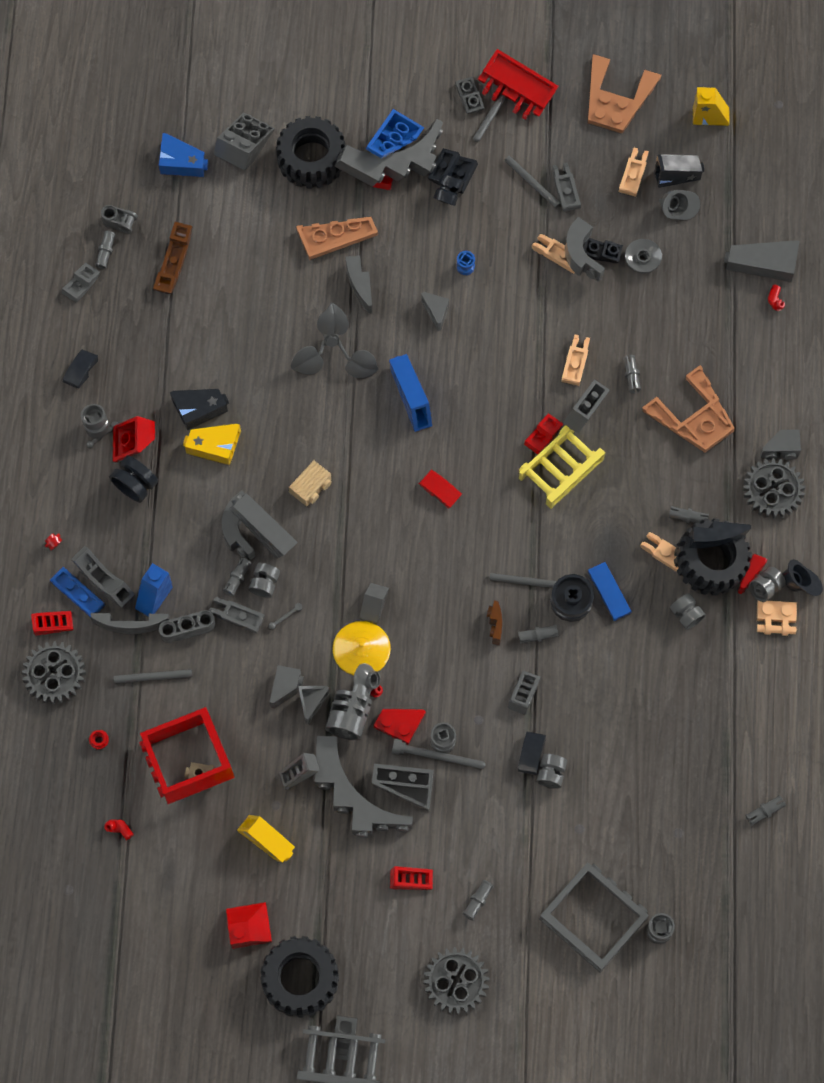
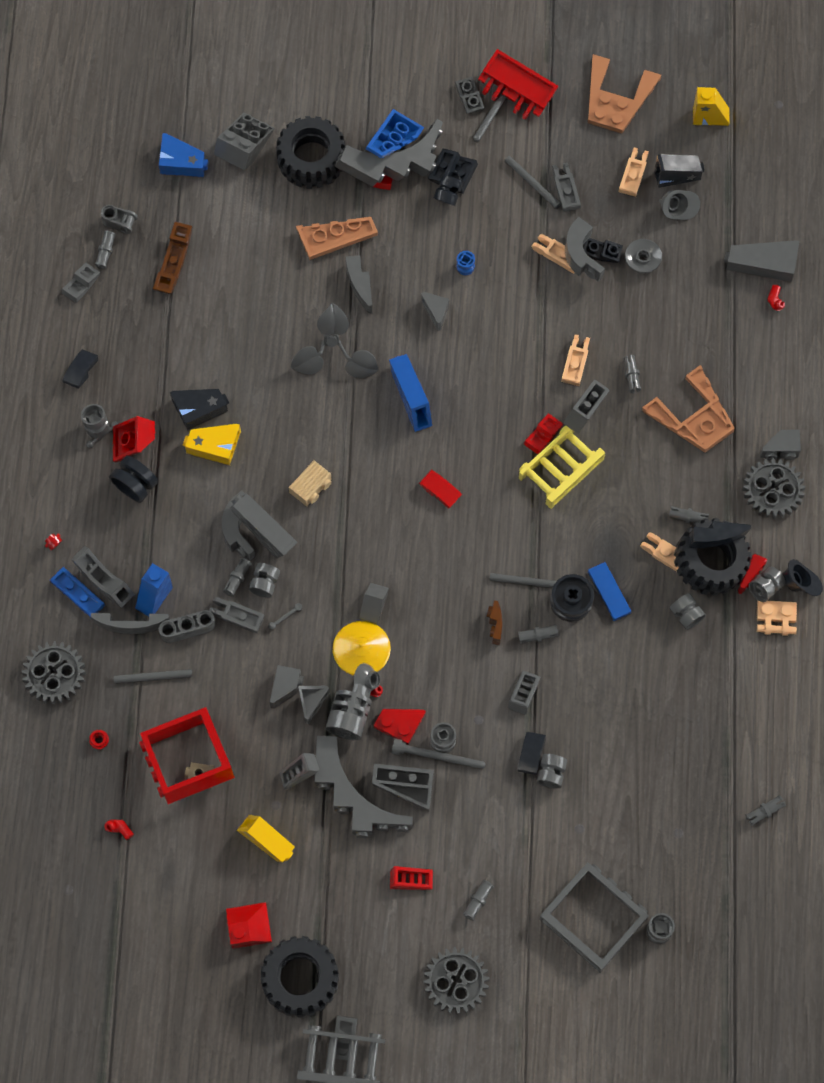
red slope [31,611,74,636] -> none

